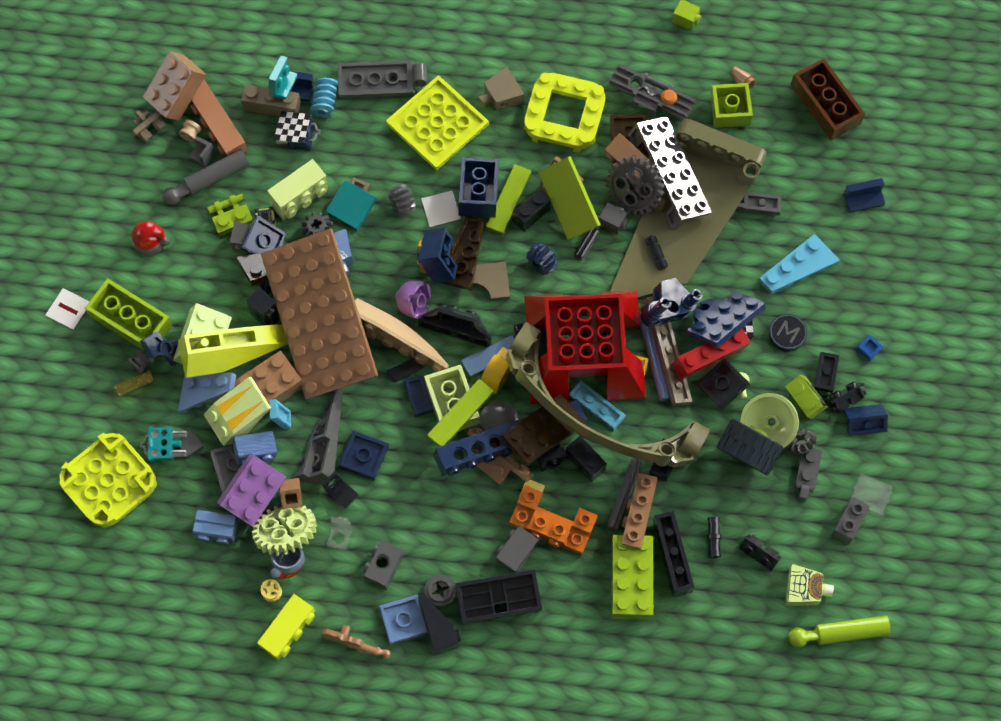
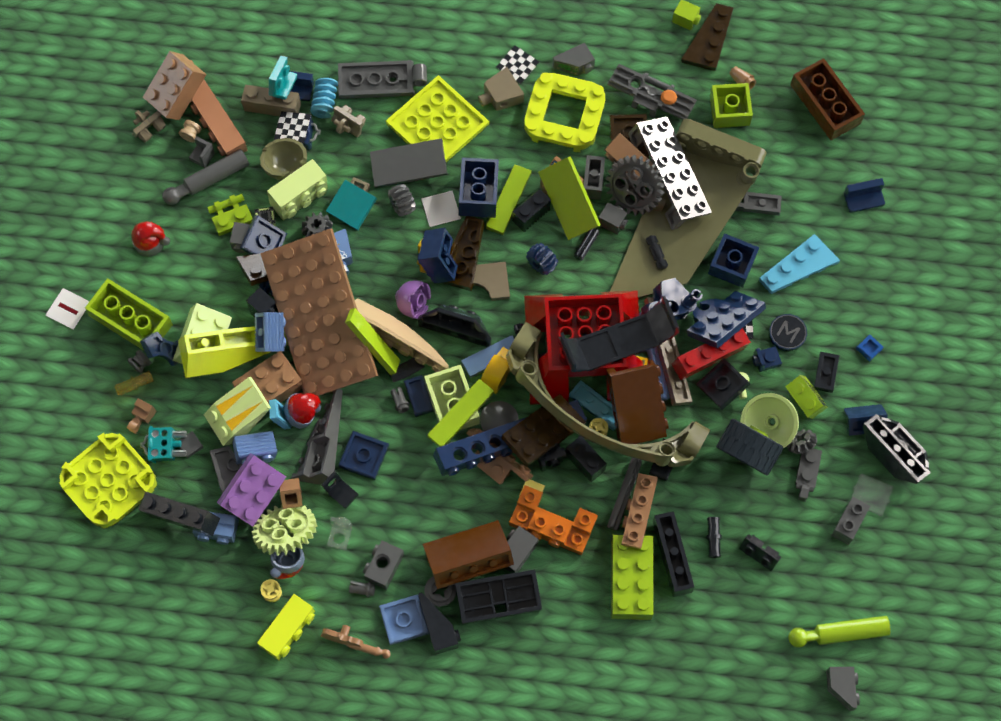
medium blue wing [178,372,236,414] -> none
yellowish green torso [785,564,834,606] -> none
black hinge [825,381,866,413] -> none
none -> medium nougat piece [127,398,157,434]
none -> black brick [138,492,220,537]
none -> medium blue brick [255,312,286,352]
none -> olive cylinder [260,138,307,181]
none -> red piece [284,393,321,429]
none -> dark tan hips [331,105,366,138]
none -> lime tile [345,308,400,375]
none -> dark grey pin [349,580,375,598]
none -> dark grey tile [370,138,448,188]
none -> dark grey pin [390,387,410,413]
none -> reddish brown panel [423,520,514,589]
none -> sticker [496,45,539,84]
none -> dark grey slope [552,43,595,76]
none -> black windscreen [558,296,679,372]
none -> dark grey brick [584,155,605,200]
none -> light yellow wheel [589,418,608,436]
none -> reddish brown panel [606,359,669,444]
none -> dark brown wing [681,3,733,71]
none -> dark blue brick [708,234,759,288]
none -> dark blue bracket [752,346,782,372]
none -> dark grey slope [826,667,860,711]
none -> black wedge [863,414,931,484]

